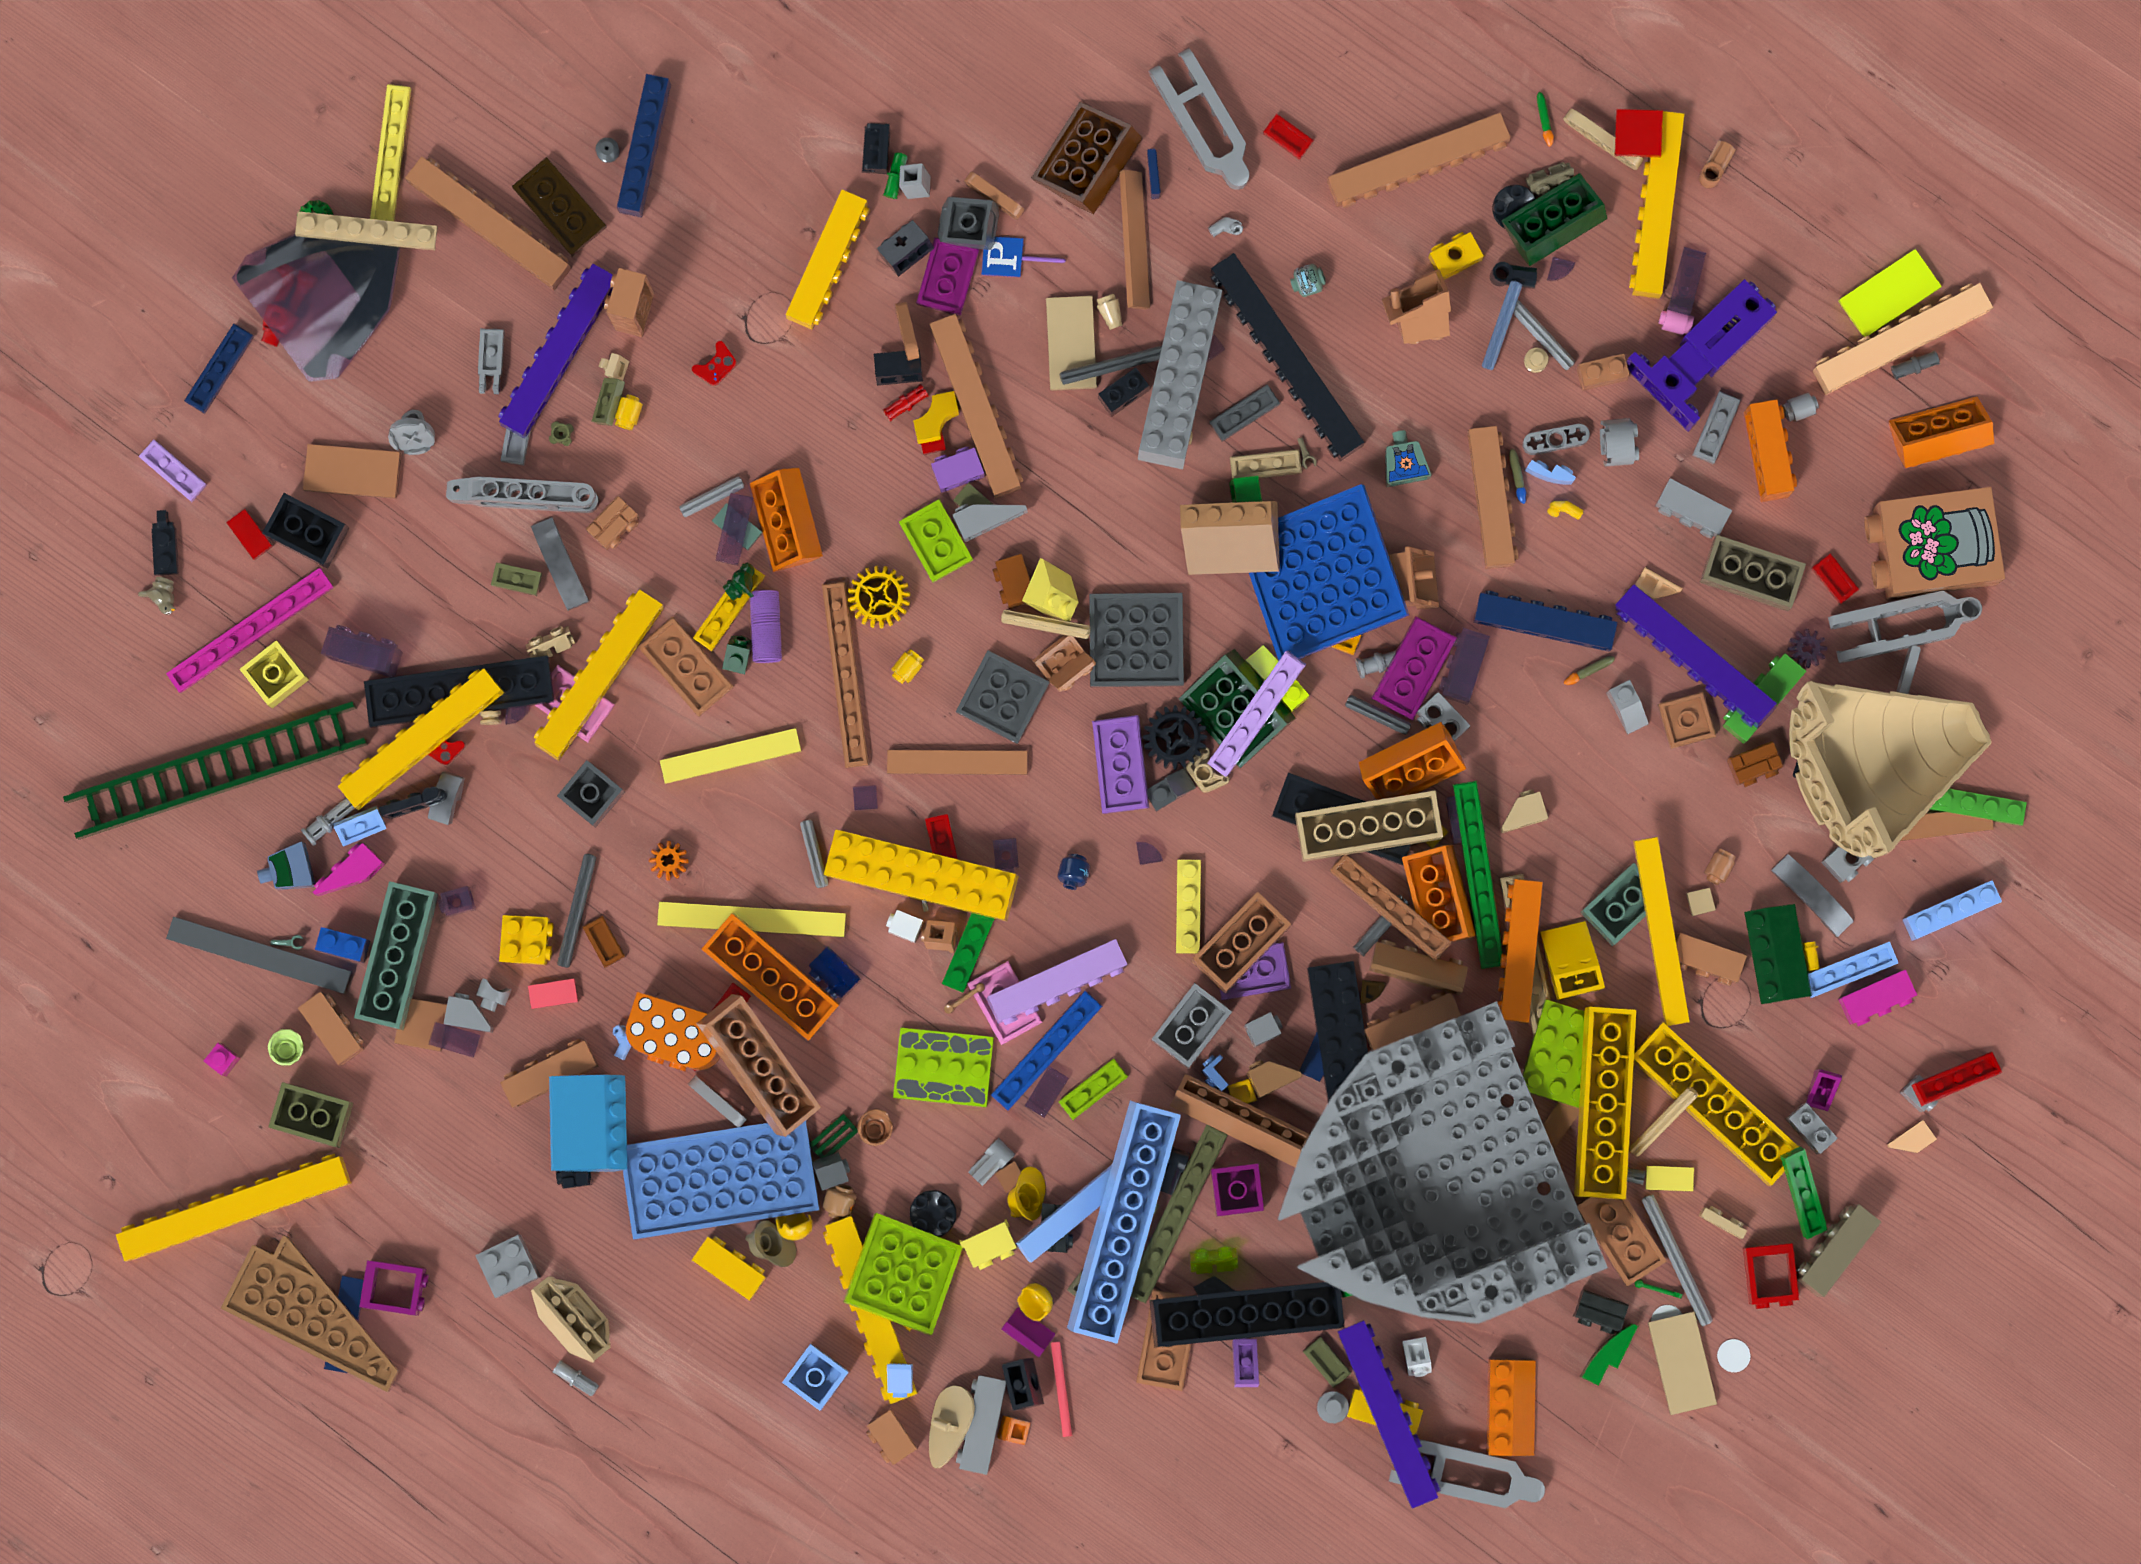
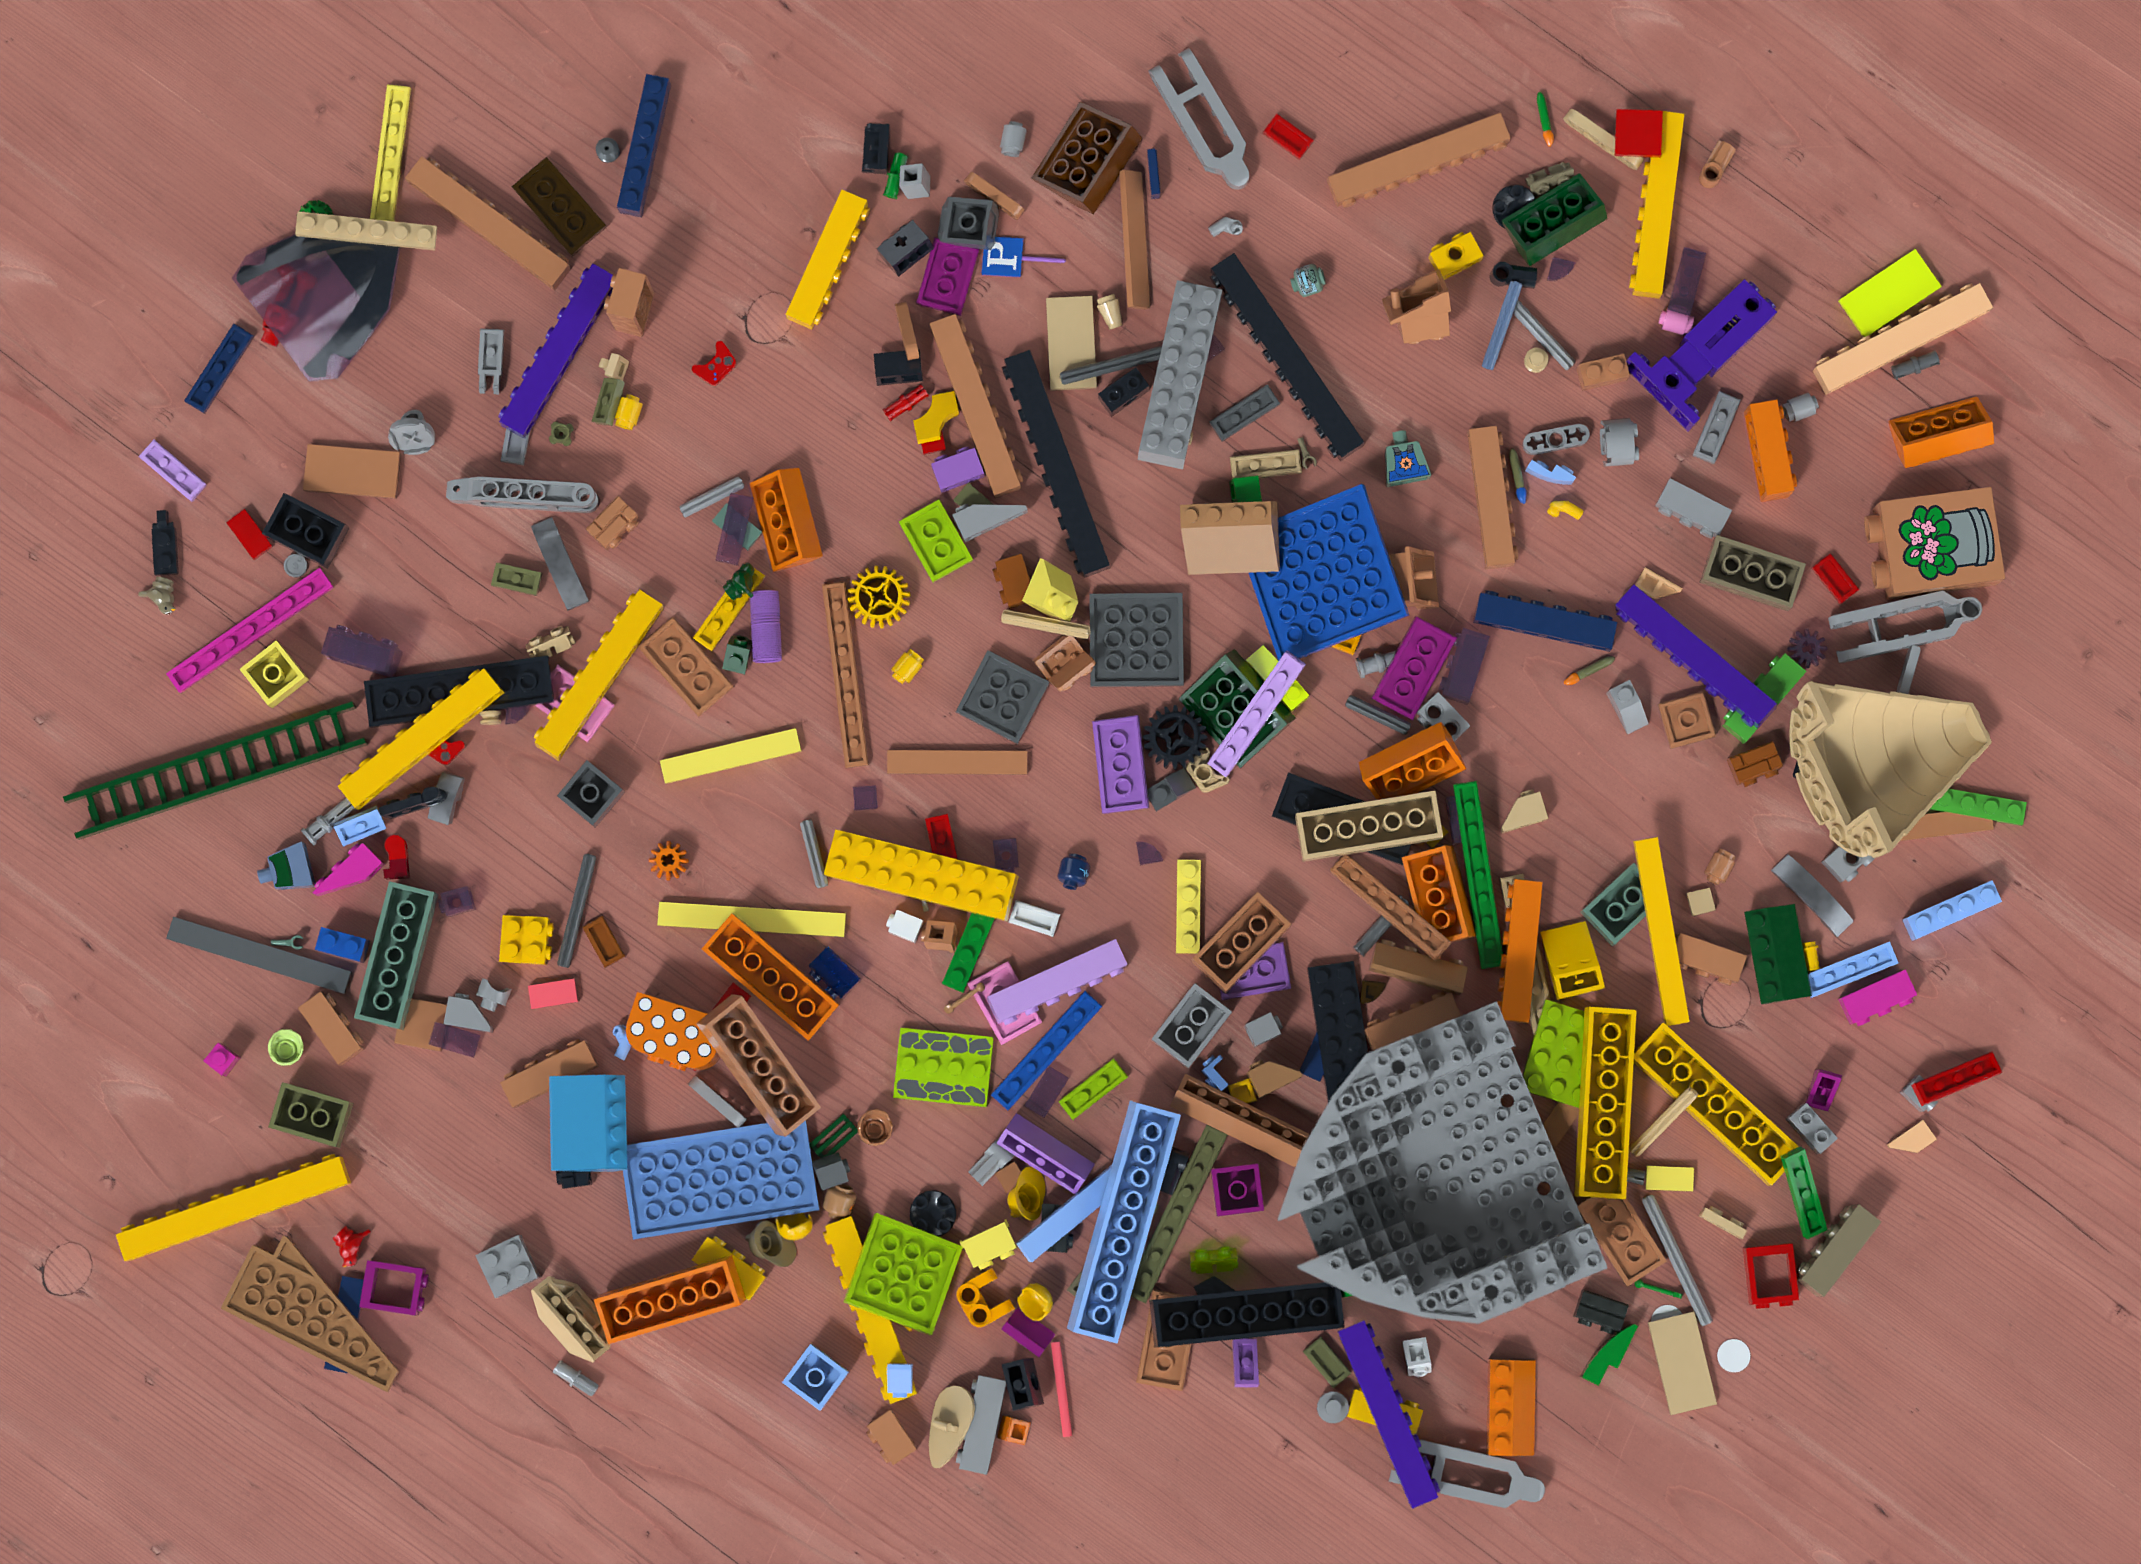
none -> light grey piece [284,554,308,578]
none -> red animal [332,1226,371,1267]
none -> leg [383,835,410,880]
none -> orange brick [594,1255,746,1344]
none -> light orange piece [956,1268,1015,1327]
none -> medium lavender brick [996,1113,1095,1194]
none -> light grey brick [1000,121,1027,157]
none -> black brick [1001,350,1110,578]
none -> white tile [1009,900,1060,937]

